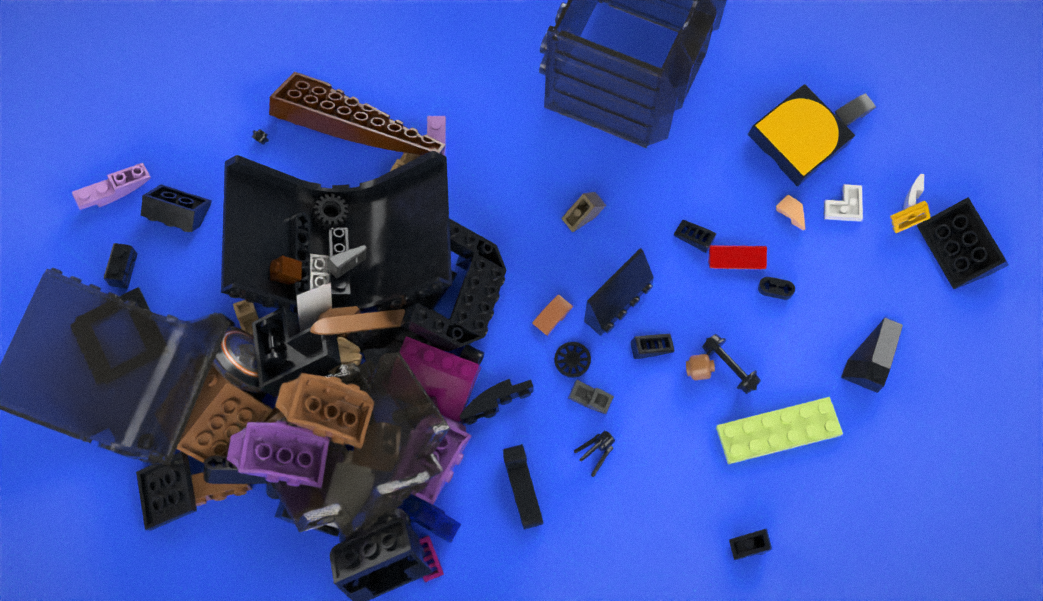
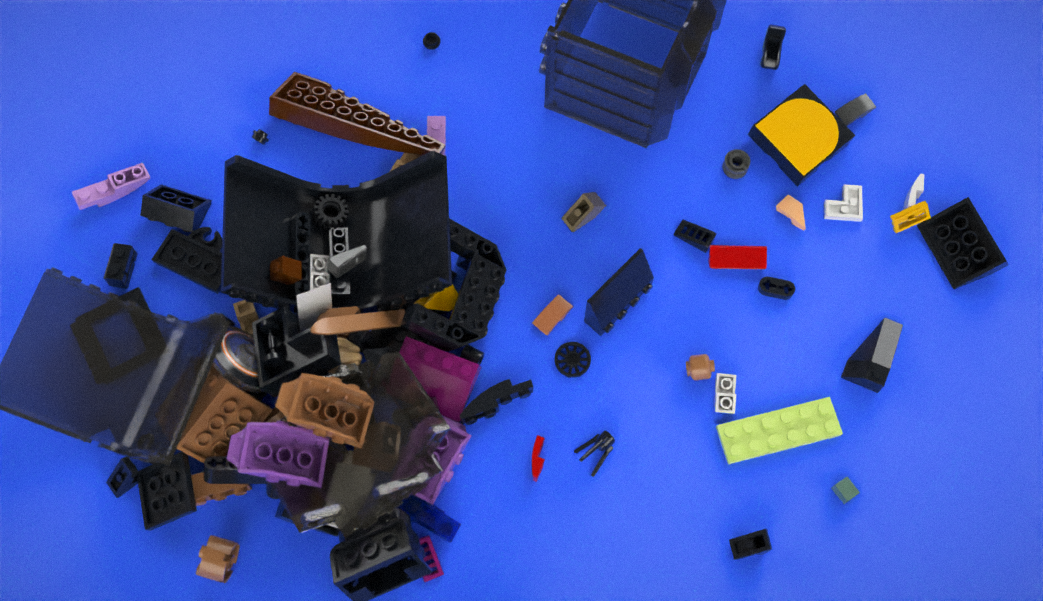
black beam [503,444,544,530] -> none
dark grey slope [568,380,614,414] -> none
black slope [630,334,675,359] -> none
black piece [702,334,761,394] -> none
none -> black slope [106,456,139,498]
none -> black plate [151,227,222,294]
none -> medium nougat brick [196,535,240,583]
none -> yellow slope [414,284,458,311]
none -> black plate [423,32,441,50]
none -> red slope [531,435,545,482]
none -> white slope [715,373,737,414]
none -> dark grey wheel [722,149,750,179]
none -> black animal [760,24,786,70]
none -> sand green slope [831,477,860,504]

